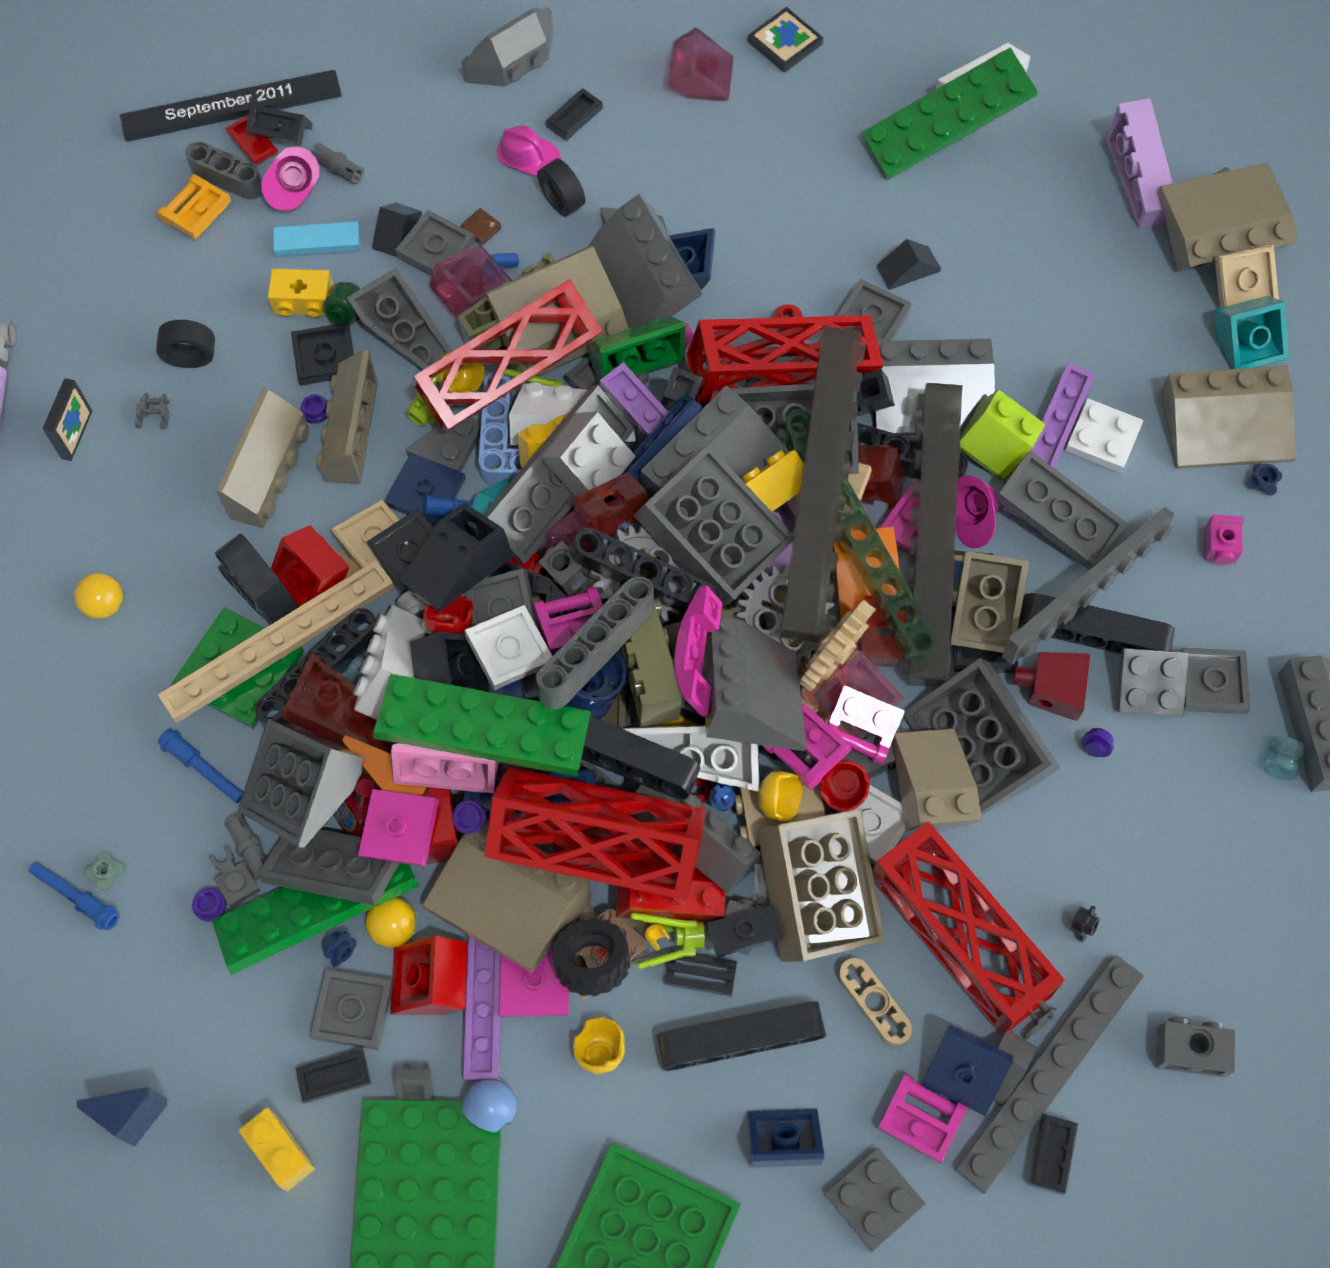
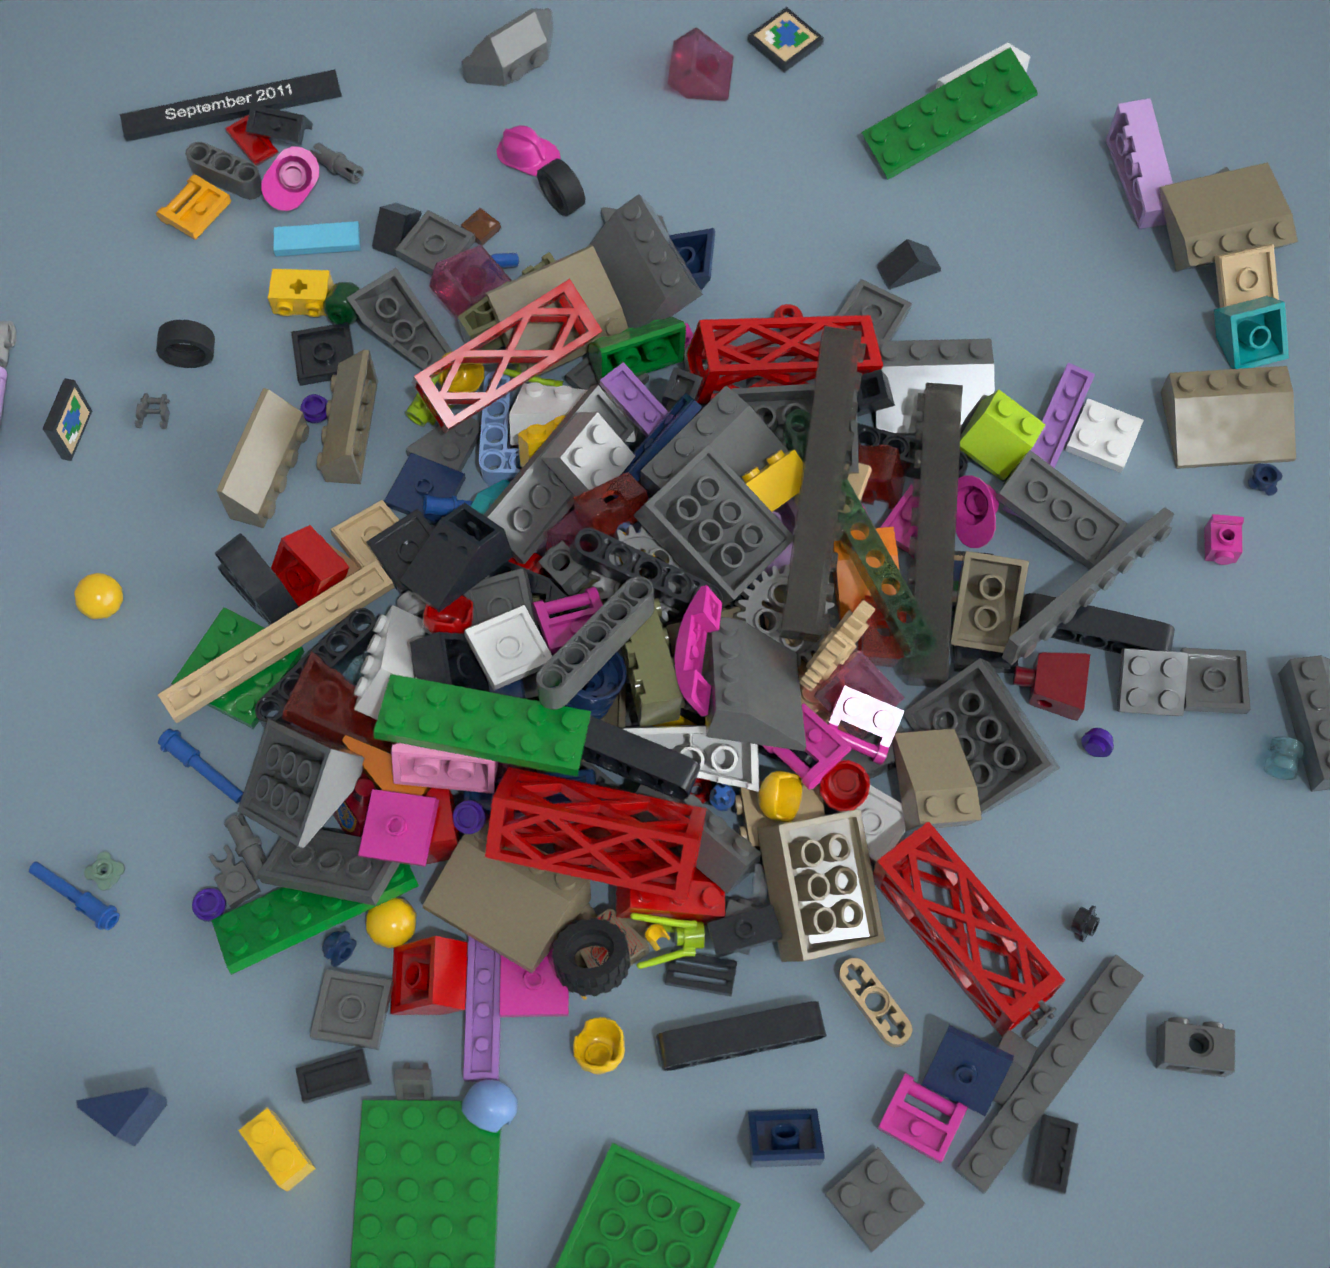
black tile [546,88,603,141] -> none

